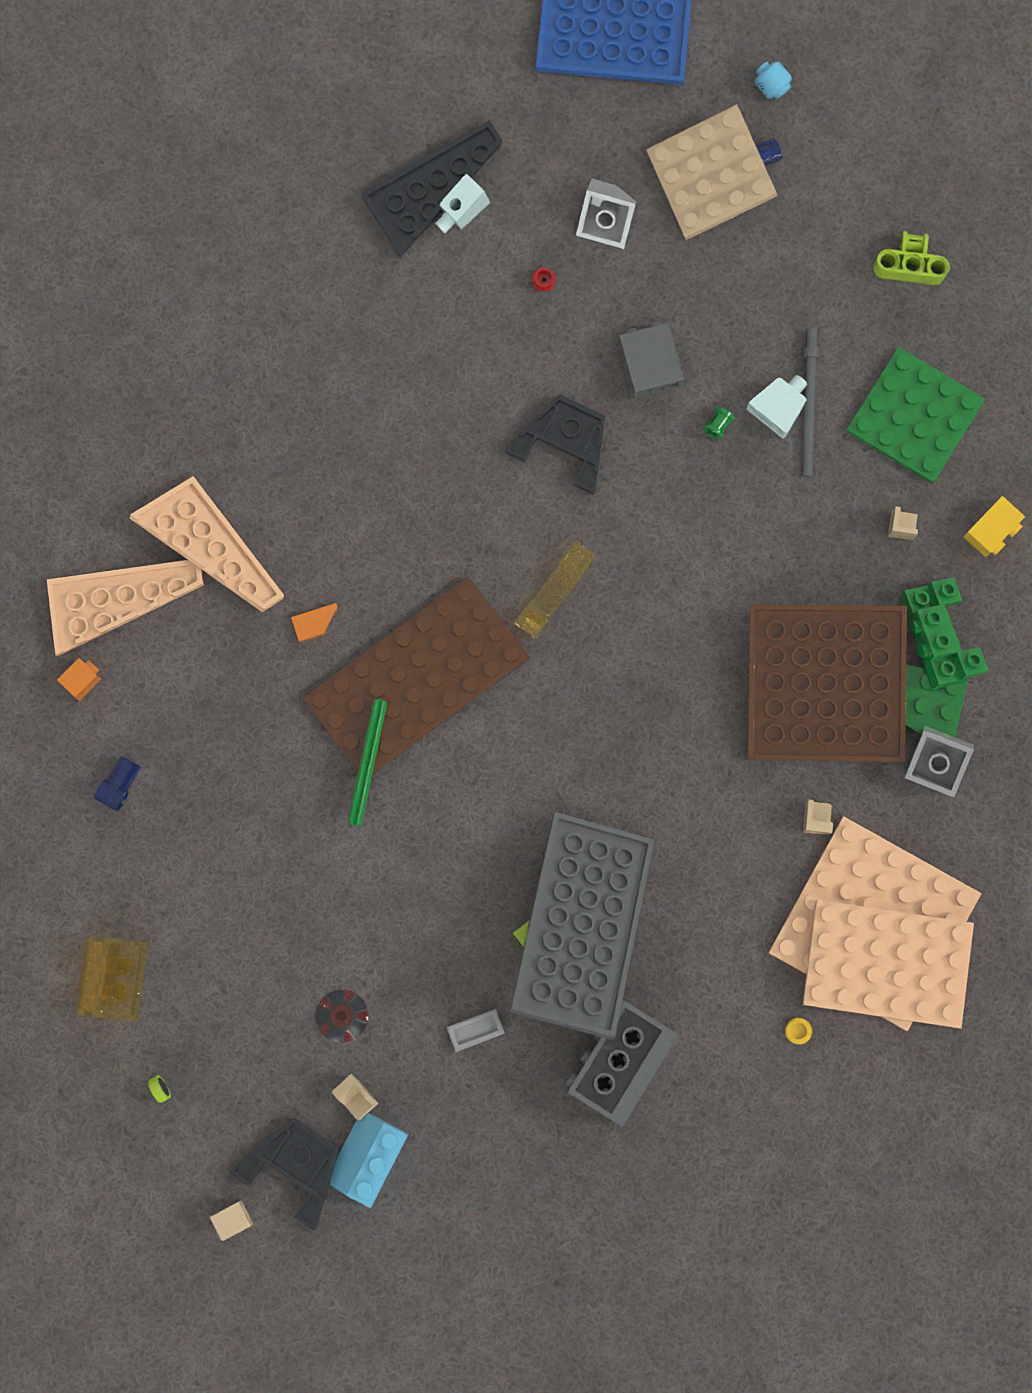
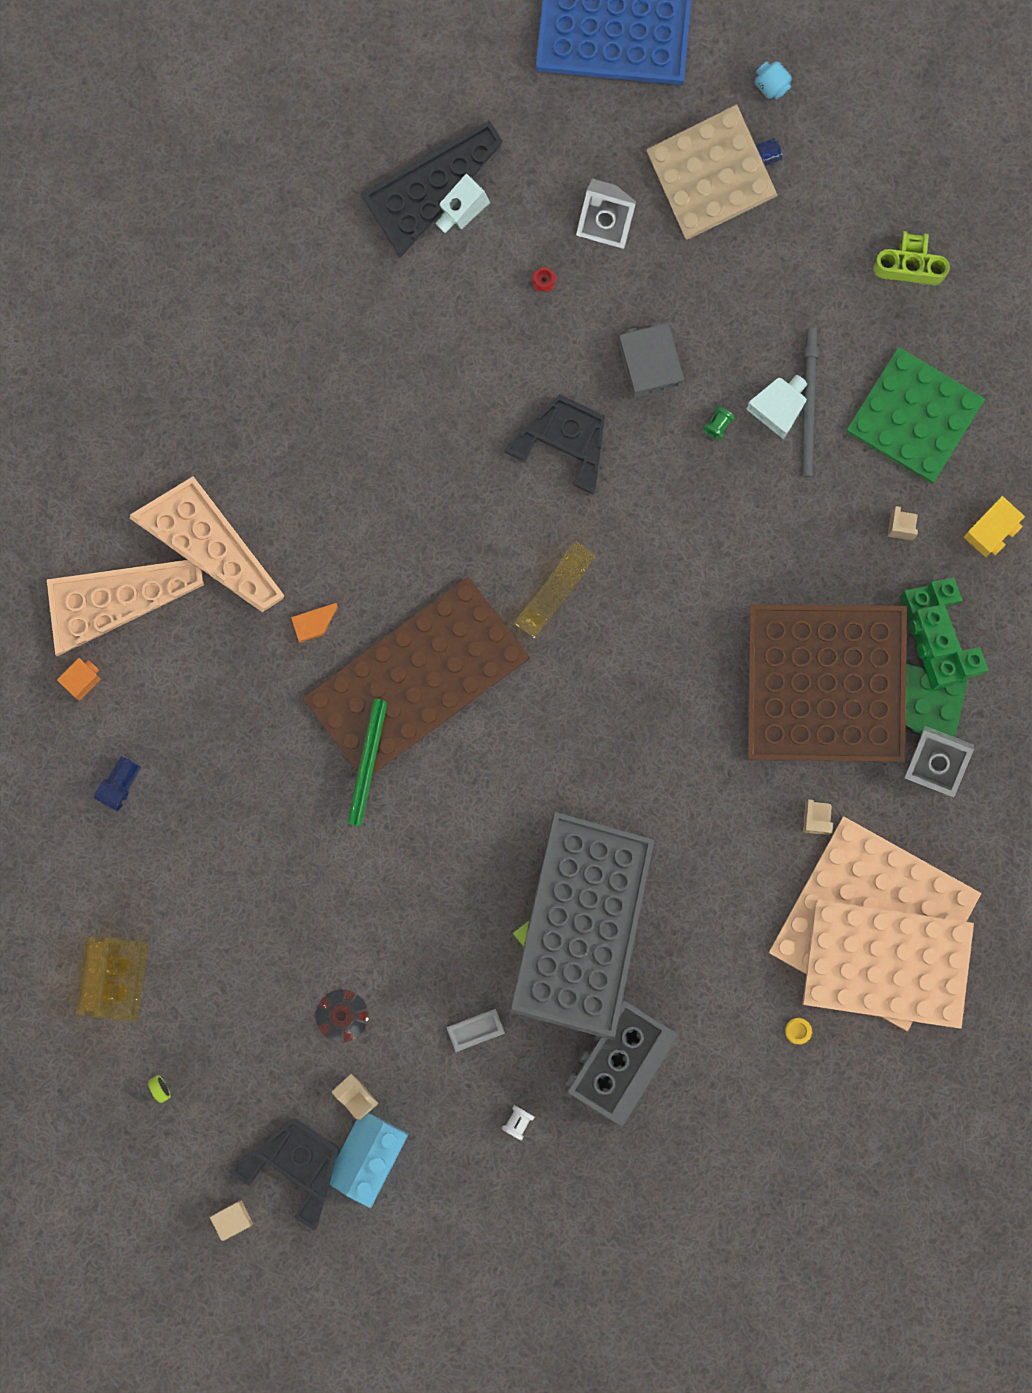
none -> white bush [501,1105,535,1141]

